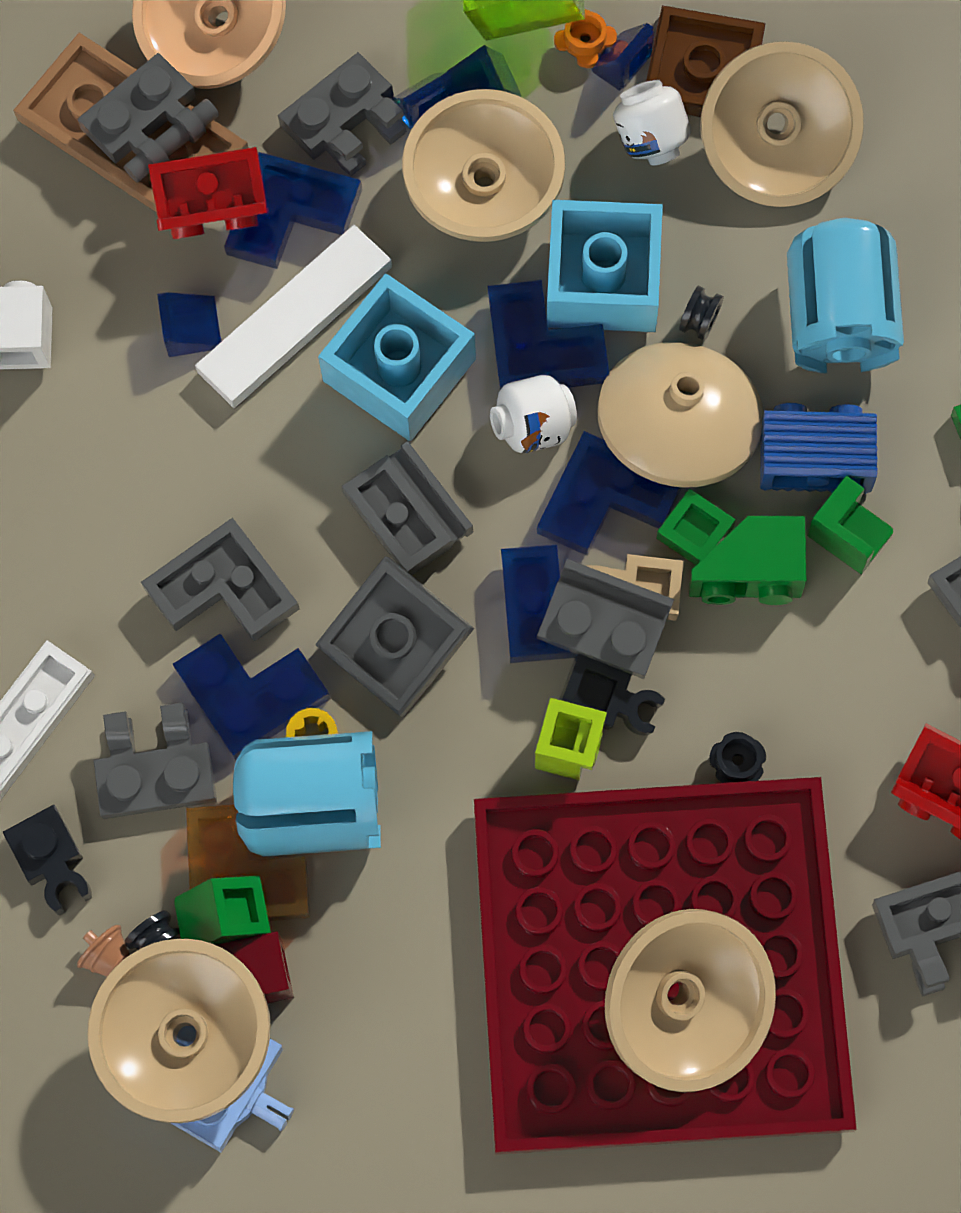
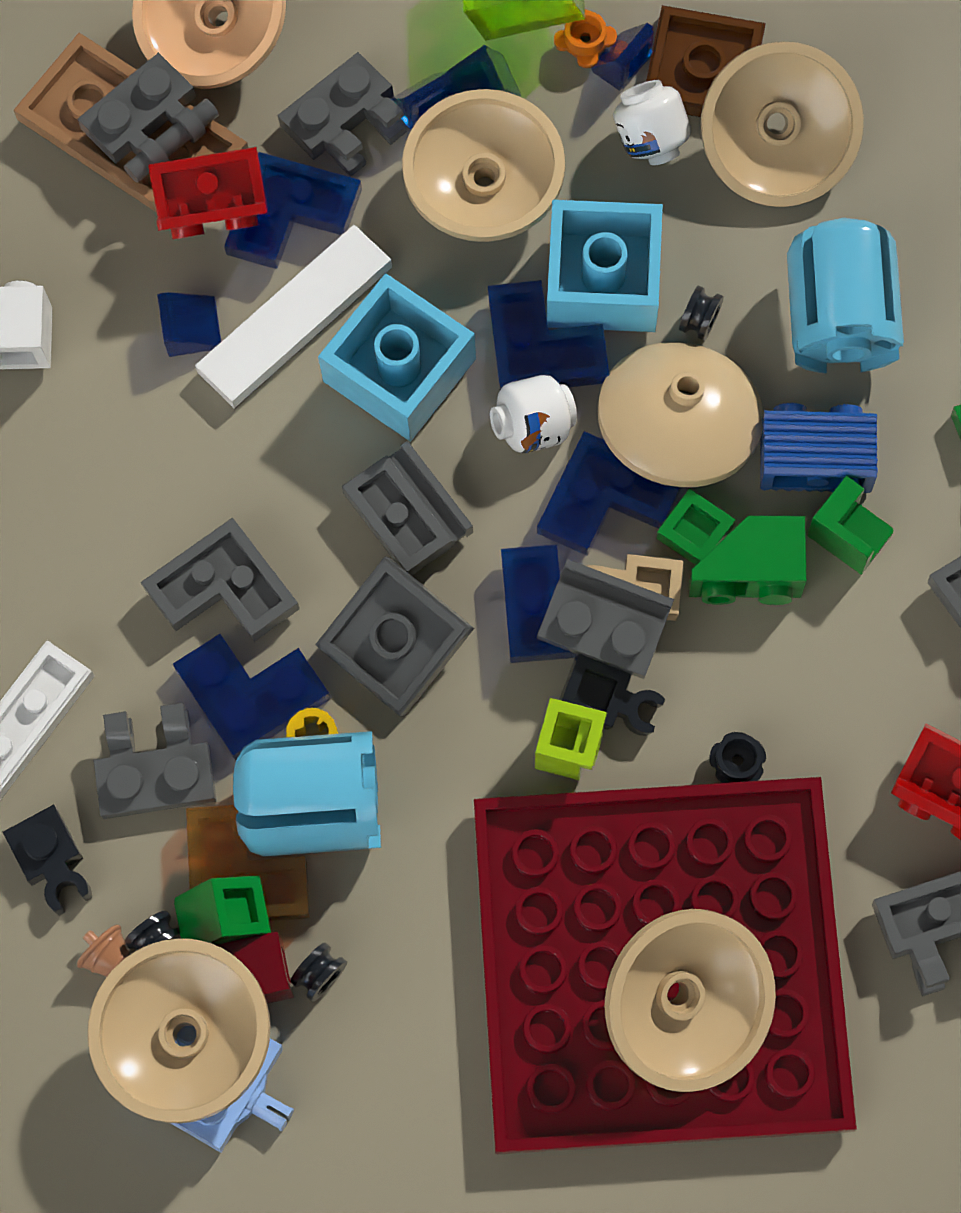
none -> black bush [290,942,347,1002]

